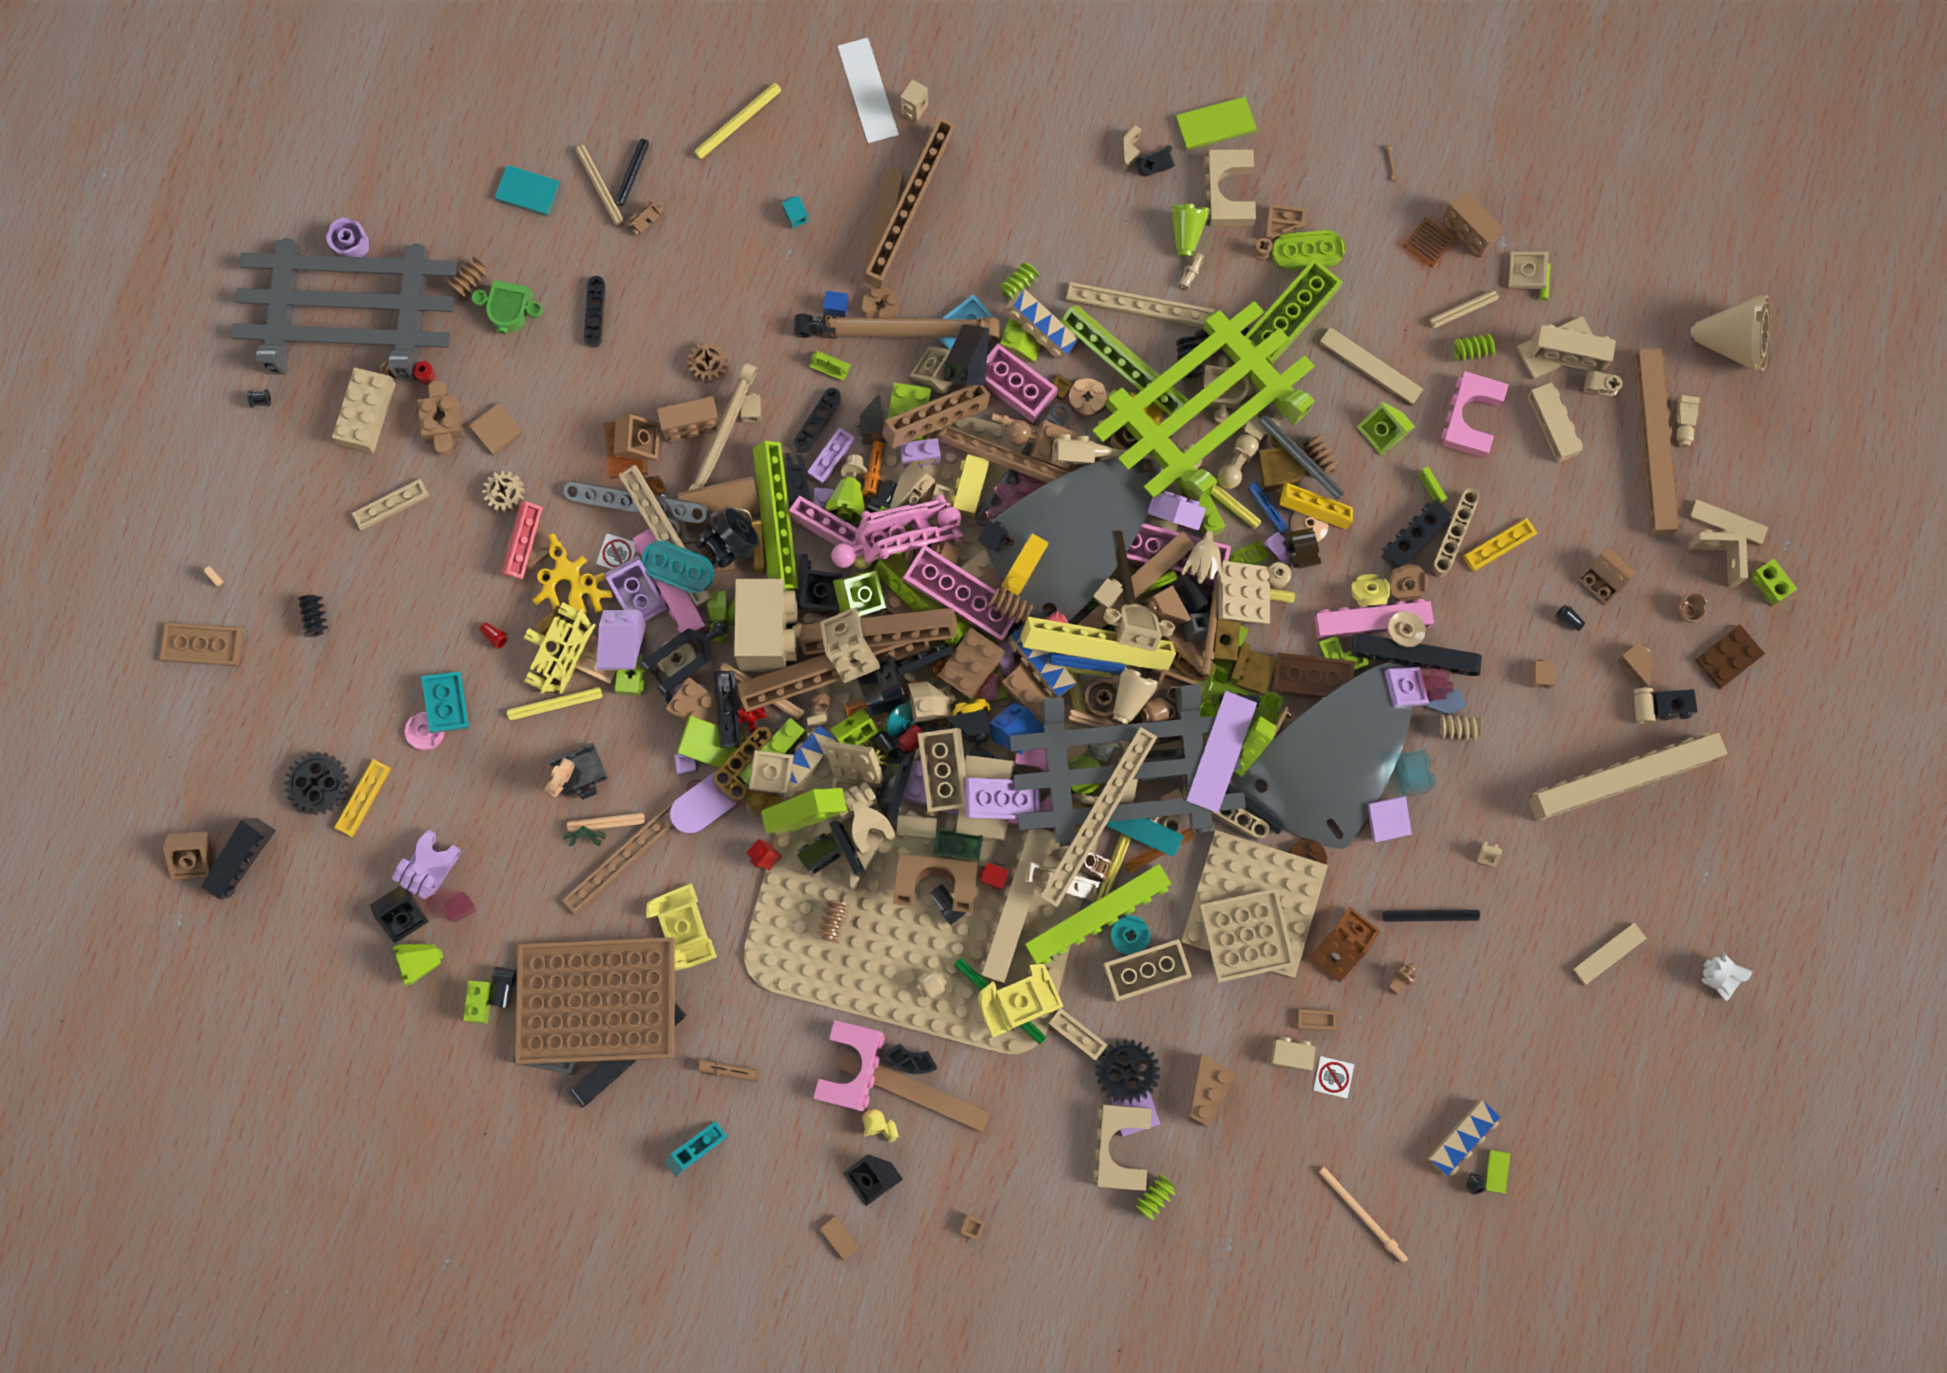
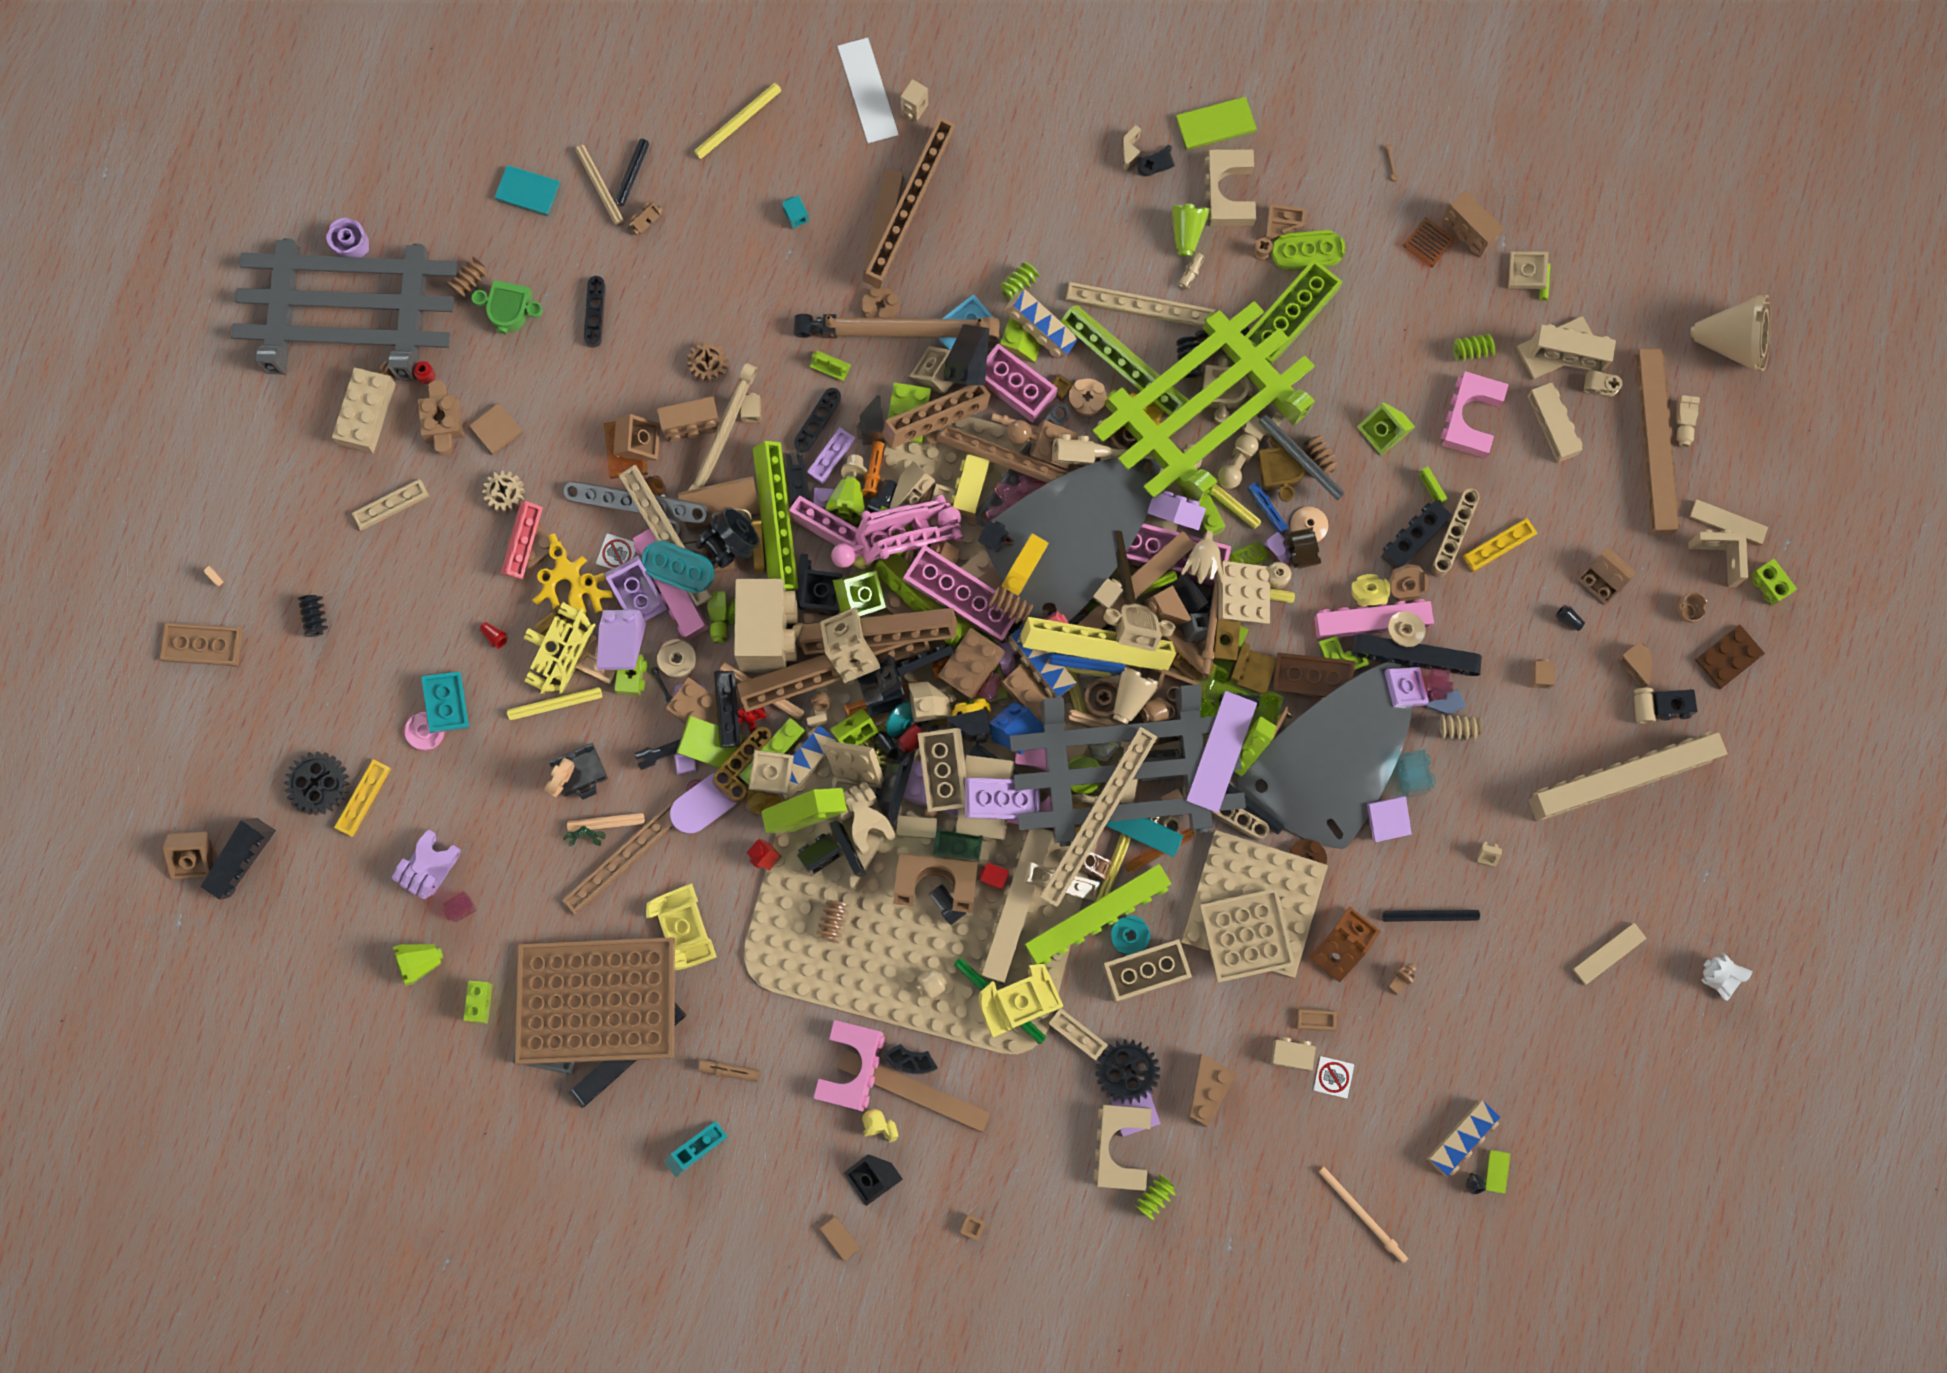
black bush [248,389,271,408] -> none
black slope [370,886,429,943] -> none
black piece [489,966,516,1008] -> none
black piece [639,621,728,695] -> none
blue panel [823,291,849,317] -> none
lavender brick [900,438,940,468] -> none
yellow slope [1280,483,1353,529] -> none
tan tile [1319,327,1424,405] -> none
tan axle [1430,290,1498,328] -> none
none -> black piece [634,739,681,770]

